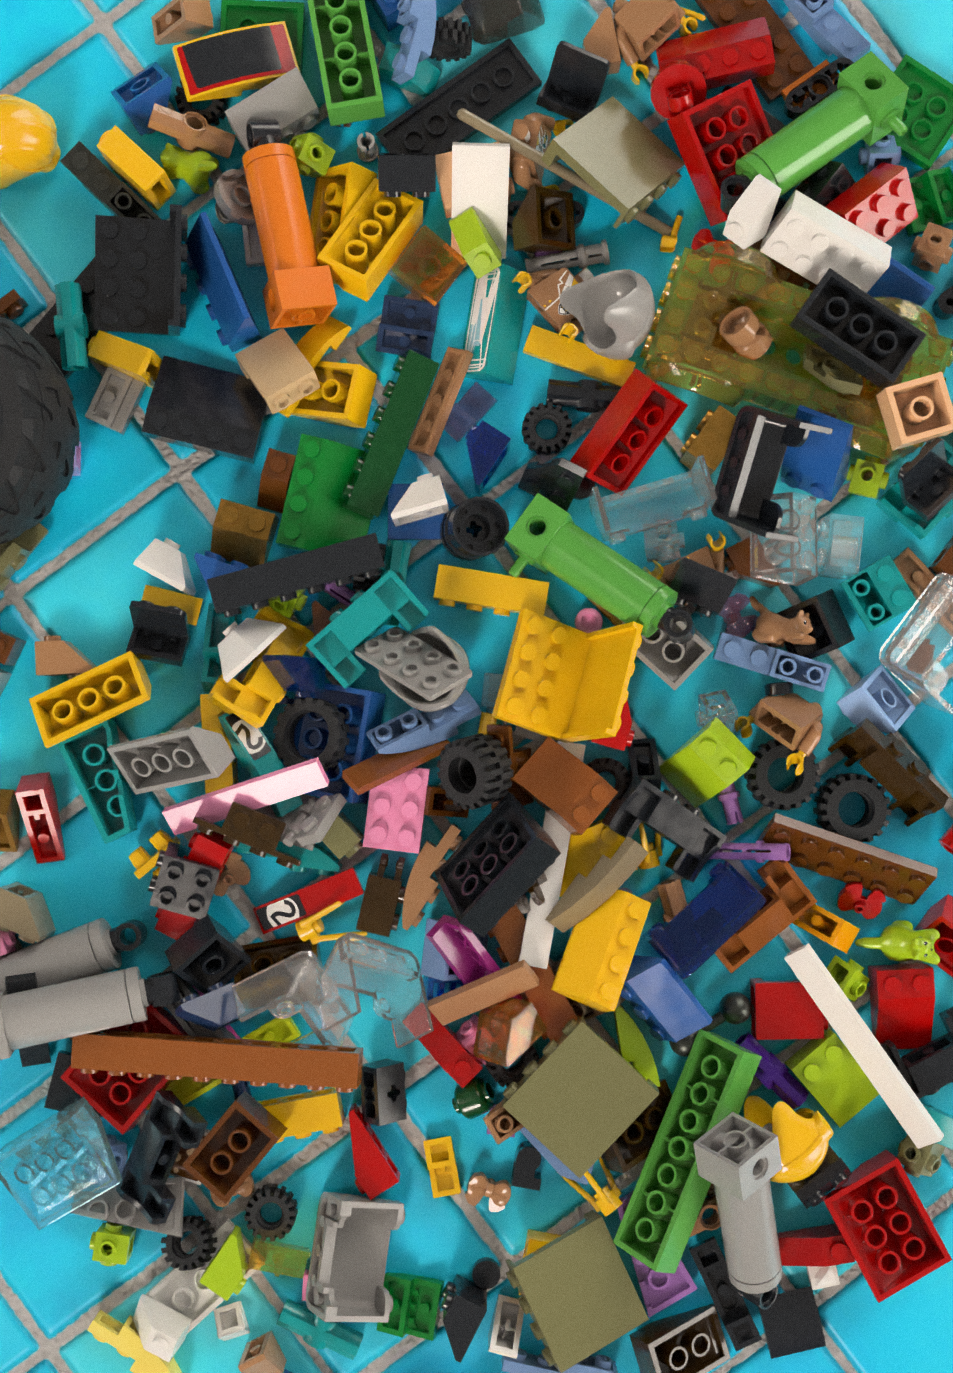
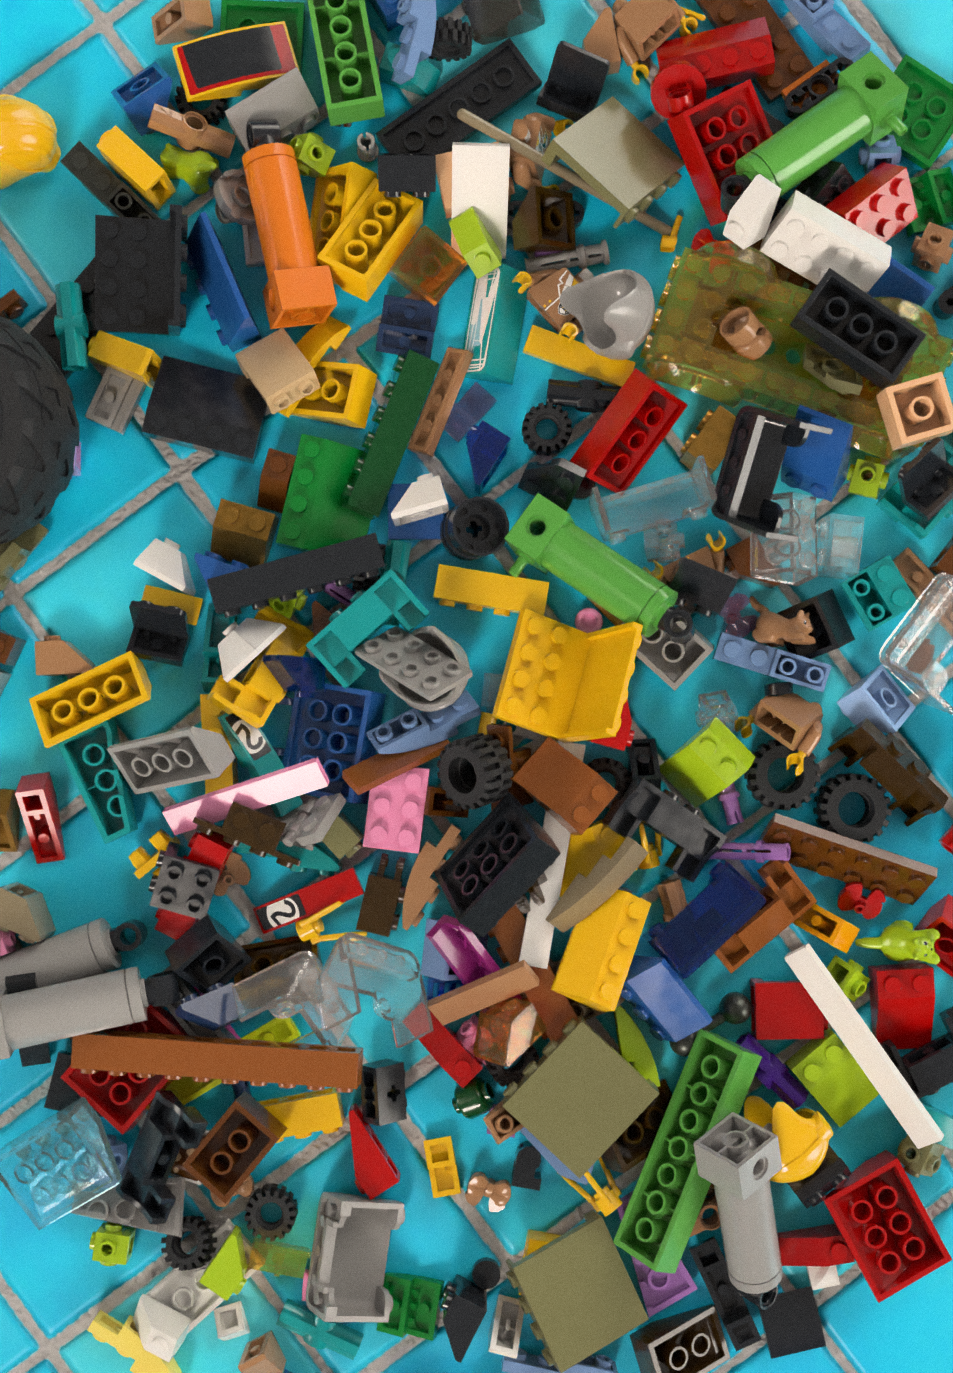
black tyre [273,697,349,772] -> none

